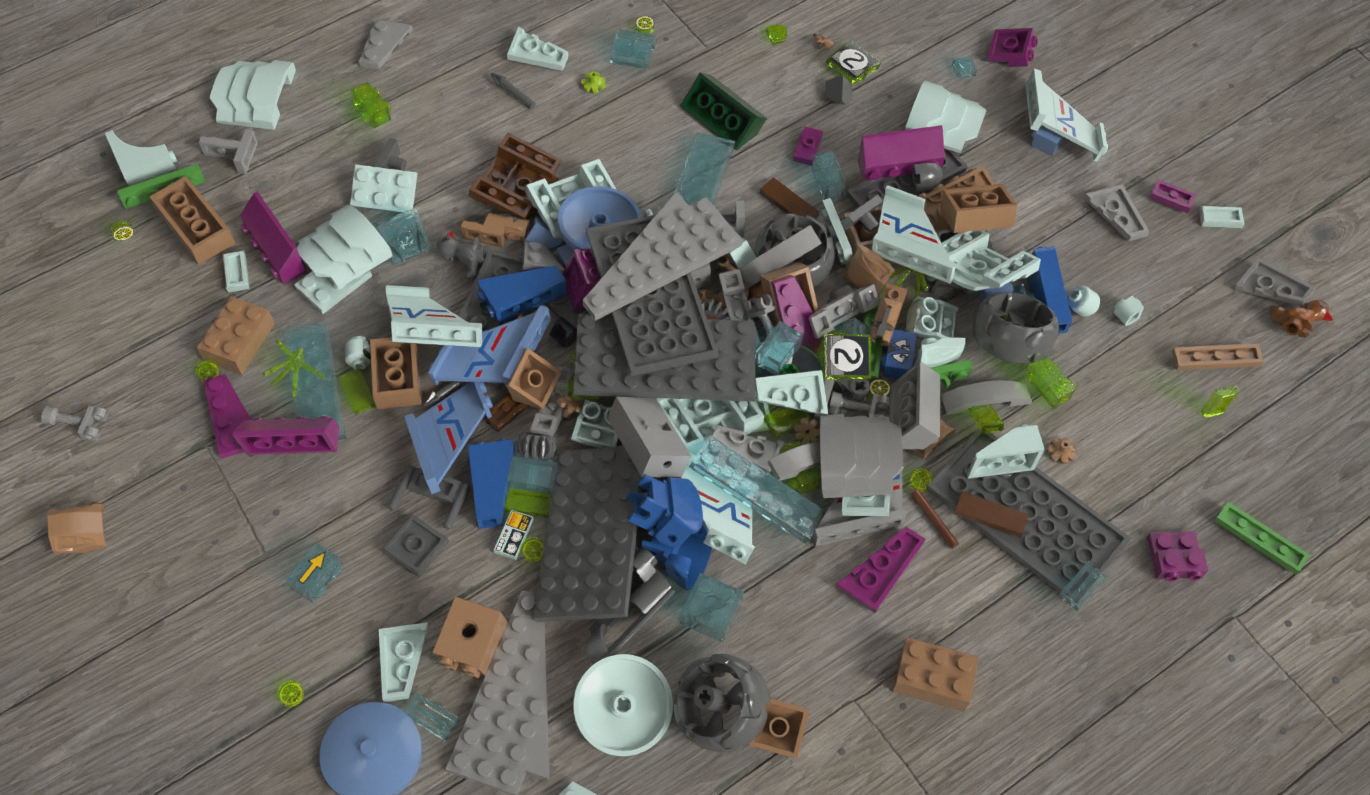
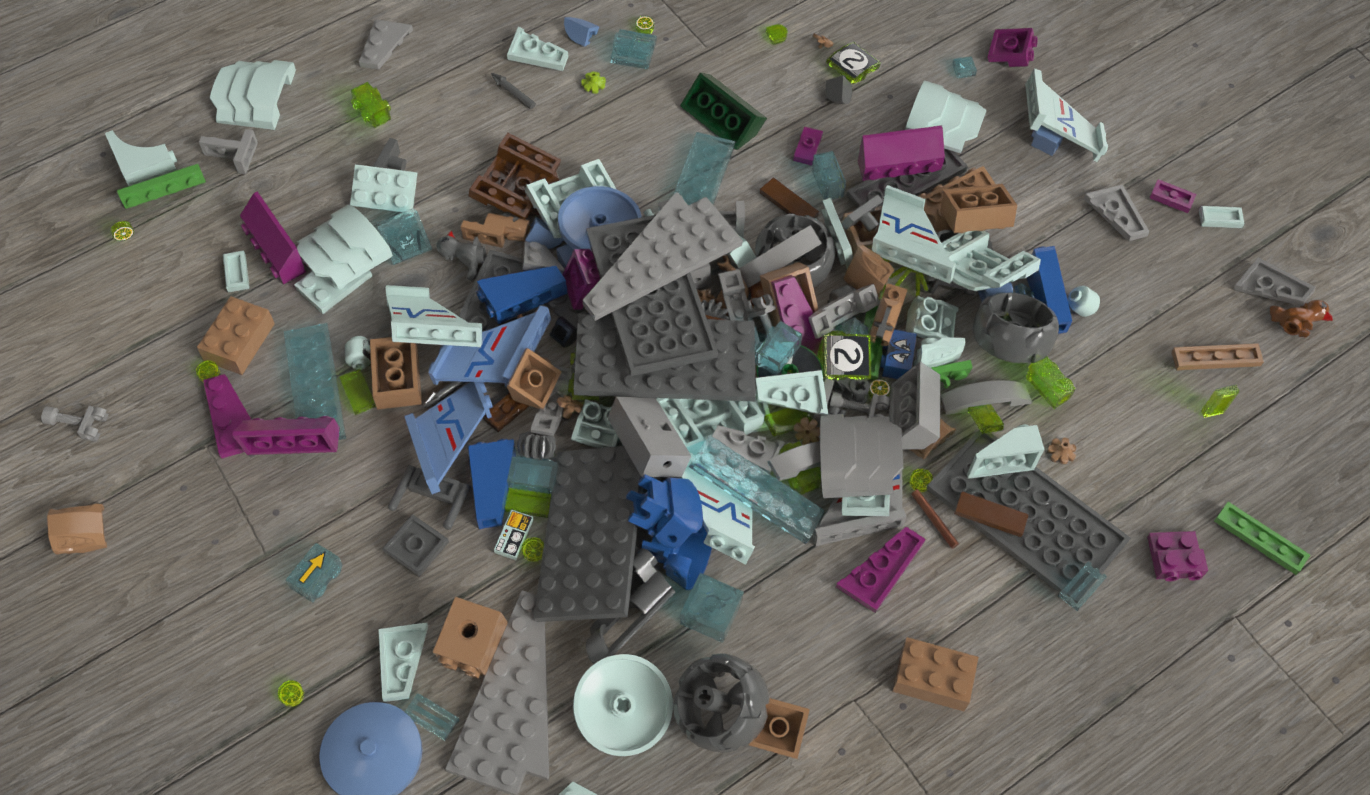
medium nougat brick [149,176,235,265] -> none
clear neon green plant [263,340,326,398] -> none
dark grey brick [911,163,943,193] -> none
light aqua plate [1114,296,1144,326] -> none
none -> medium blue brick [564,17,599,47]

